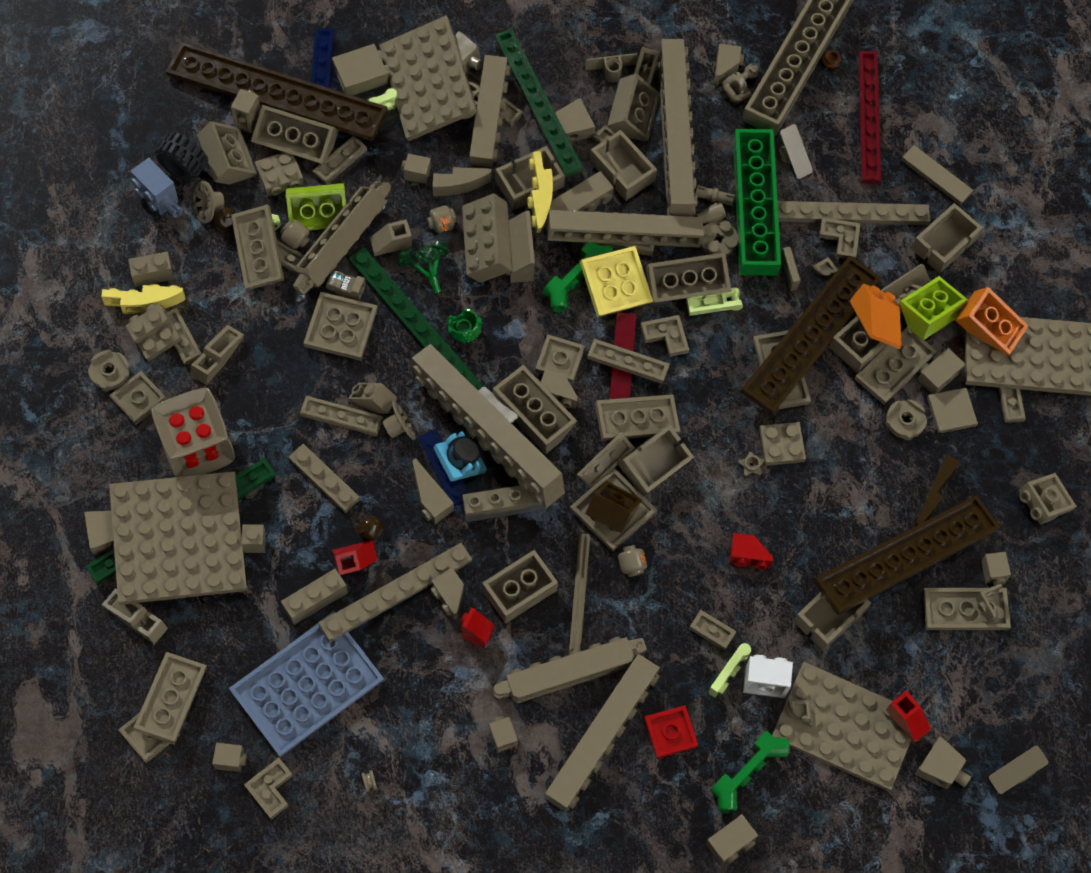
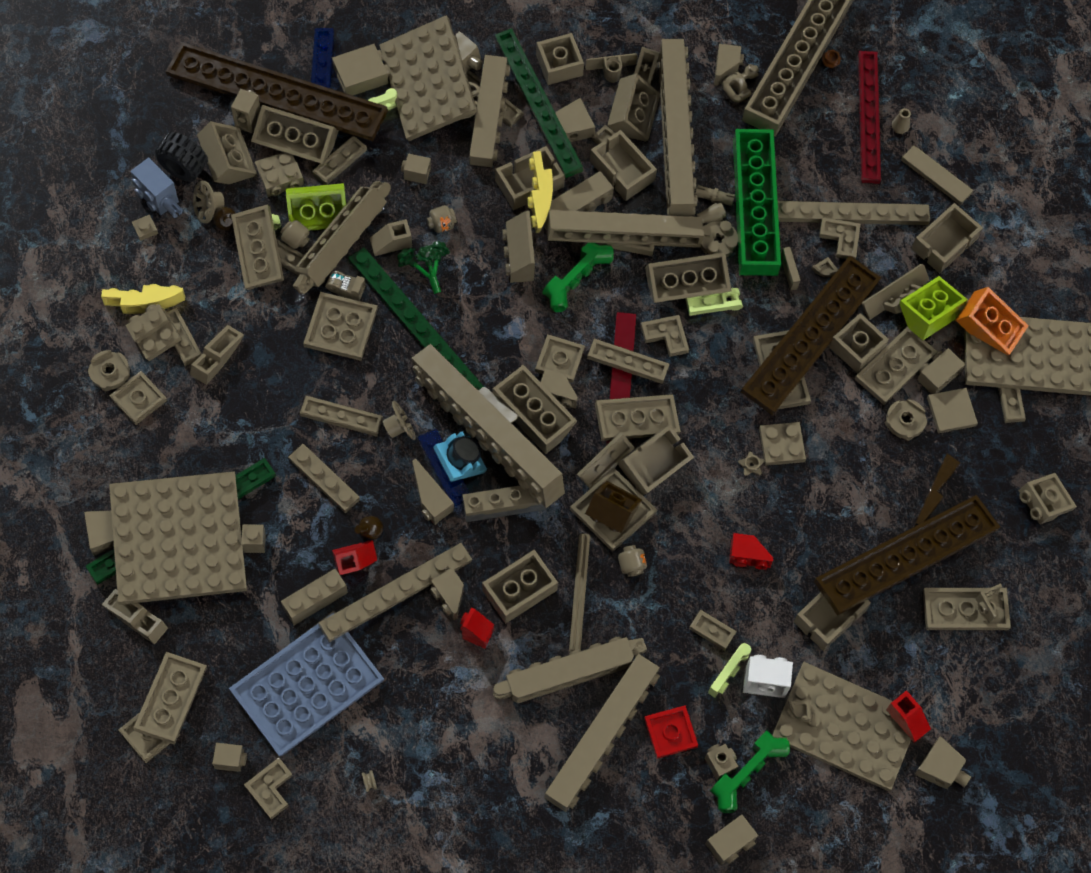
dark tan brick [129,251,174,287] -> none
dark tan piece [151,388,235,477] -> none
dark tan slope [348,383,397,414] -> none
dark tan slope [433,167,491,196] -> none
green hair [447,308,482,344] -> none
dark tan brick [462,193,512,283] -> none
dark tan brick [489,716,518,753] -> none
light yellow plate [580,246,653,317] -> none
dark tan piece [779,124,813,179] -> none
orange slope [850,283,902,349] -> none
dark tan brick [981,552,1011,586] -> none
dark tan piece [989,746,1048,794] -> none
none -> dark tan plate [132,214,158,241]
none -> dark tan brick [536,33,584,85]
none -> dark tan brick [705,744,738,781]
none -> dark tan cone [892,108,911,134]

